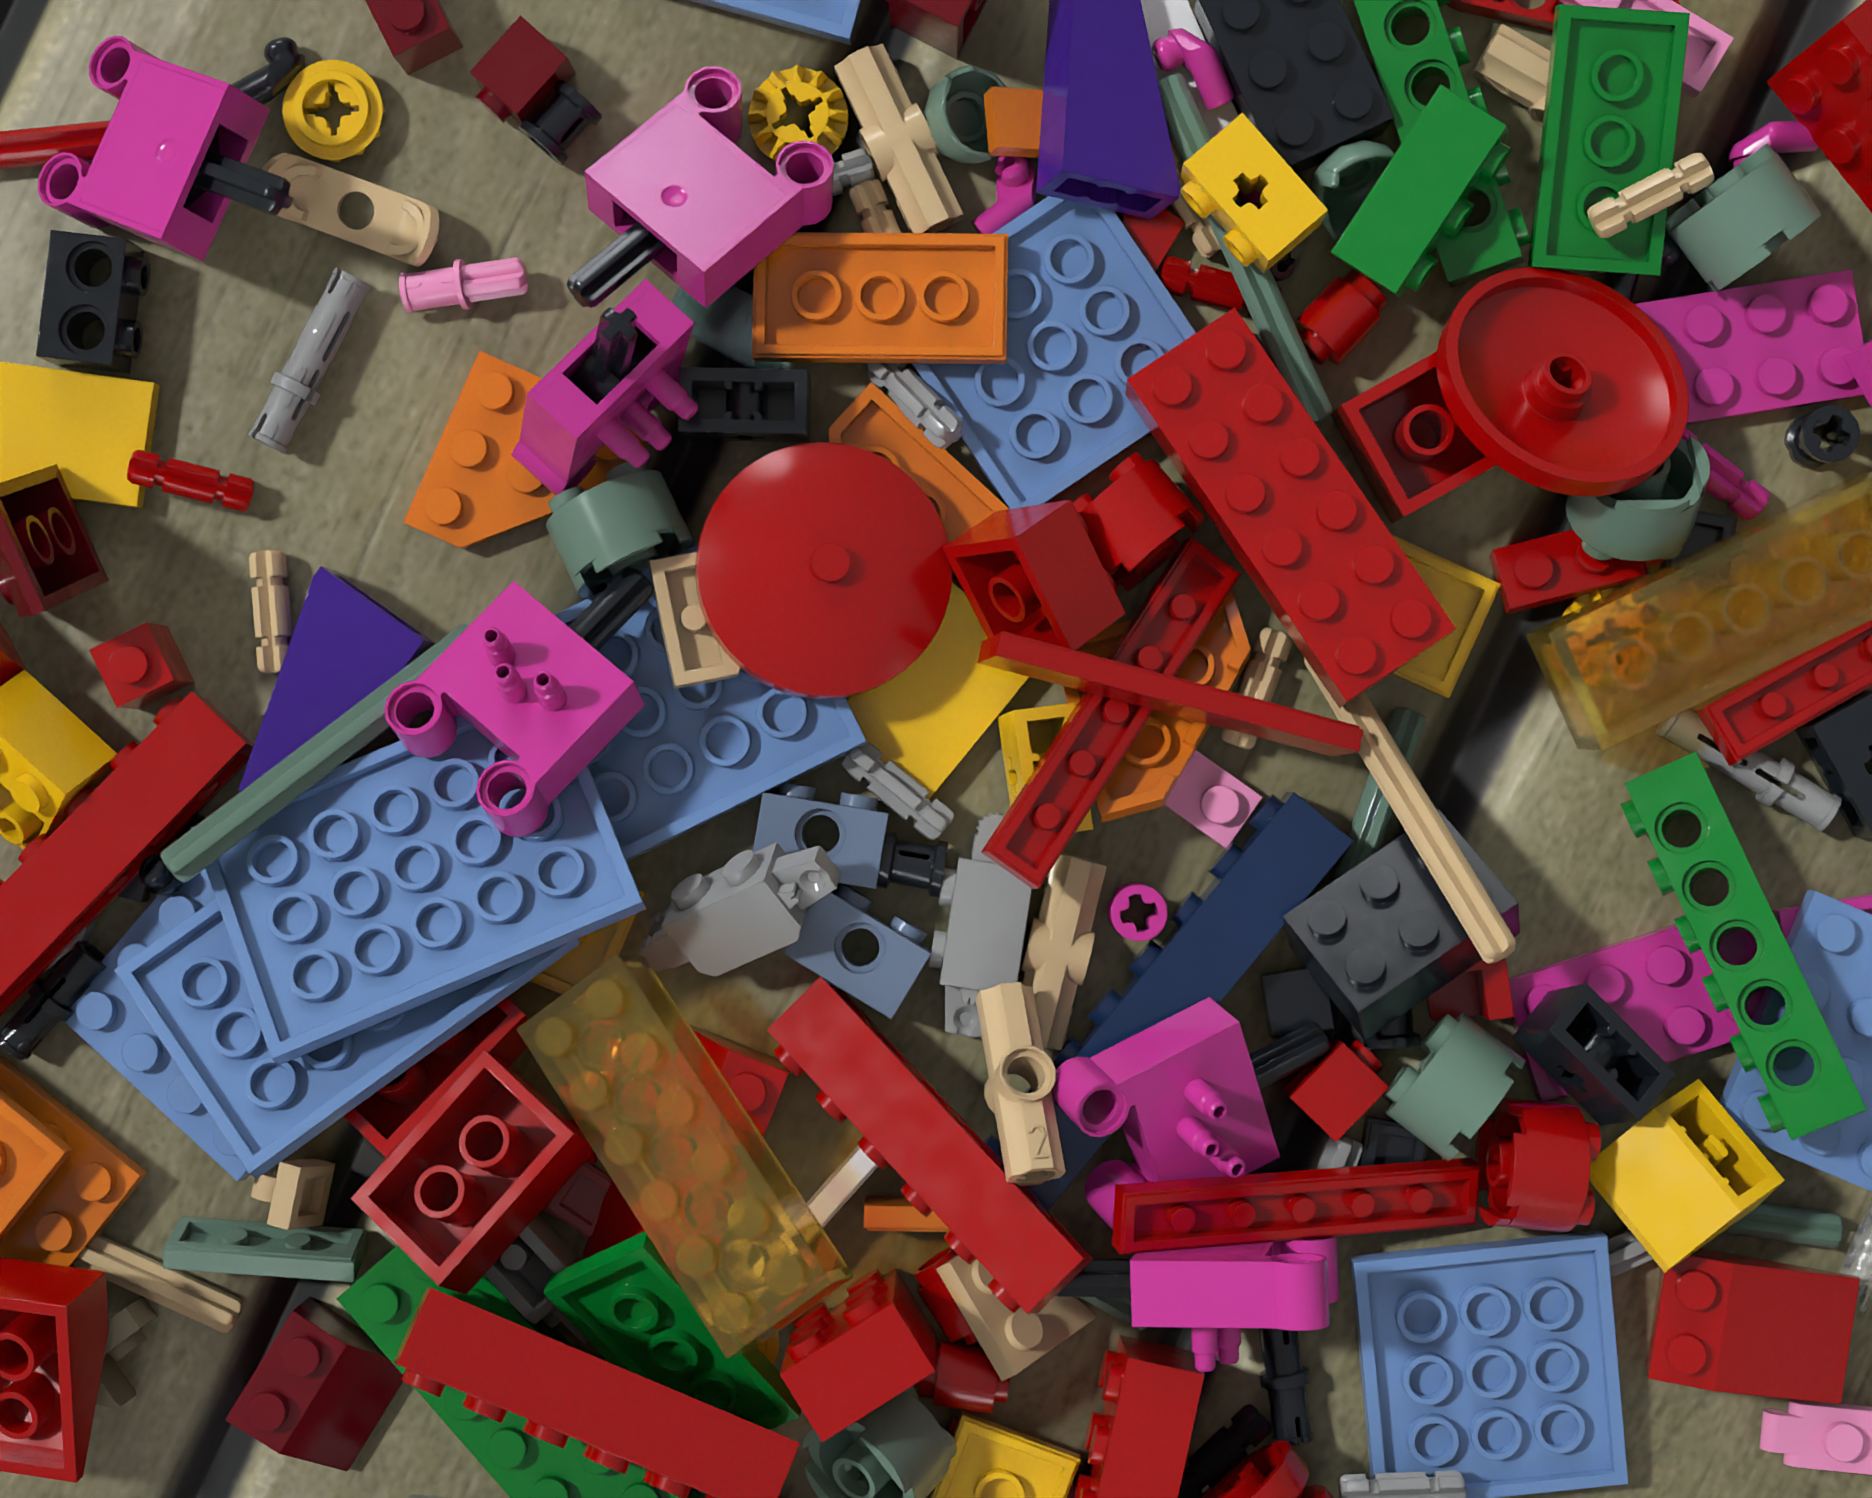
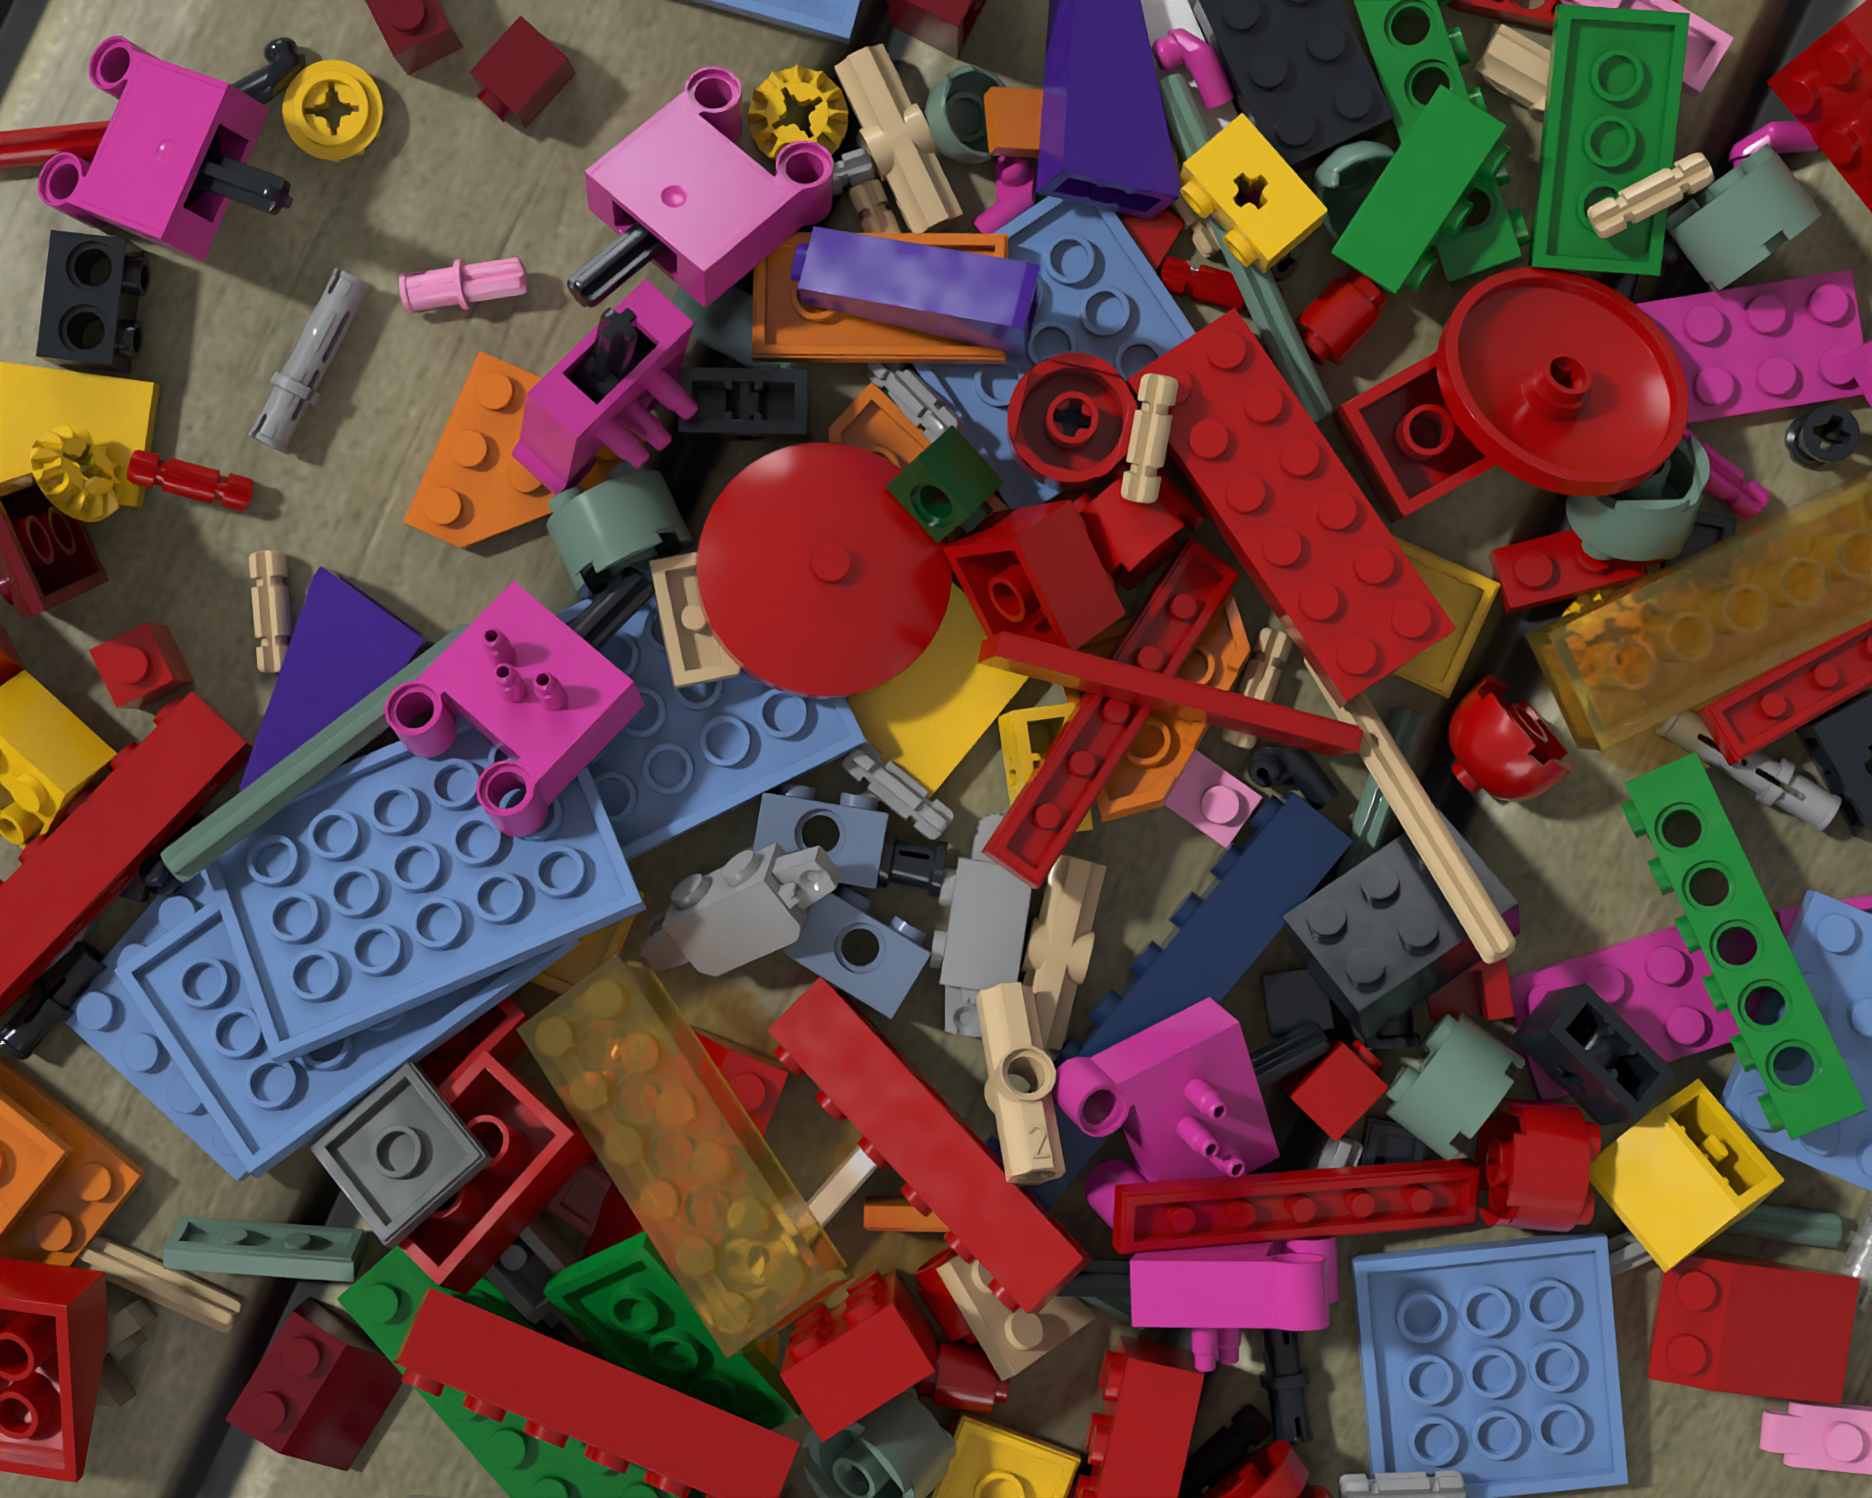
tan tile [251,1158,335,1230] -> none
tan piece [262,153,439,267] -> none
black bush [519,79,602,165] -> none
dark pink bush [1107,882,1167,941] -> none
none -> yellow gear [30,424,126,522]
none -> dark grey tile [308,1060,494,1248]
none -> dark purple slope [791,226,1041,357]
none -> dark green brick [885,425,1004,543]
none -> red brick [1006,352,1137,490]
none -> tan axle [1121,373,1178,504]
none -> black arm [1248,745,1340,811]
none -> red cylinder [1449,675,1574,802]

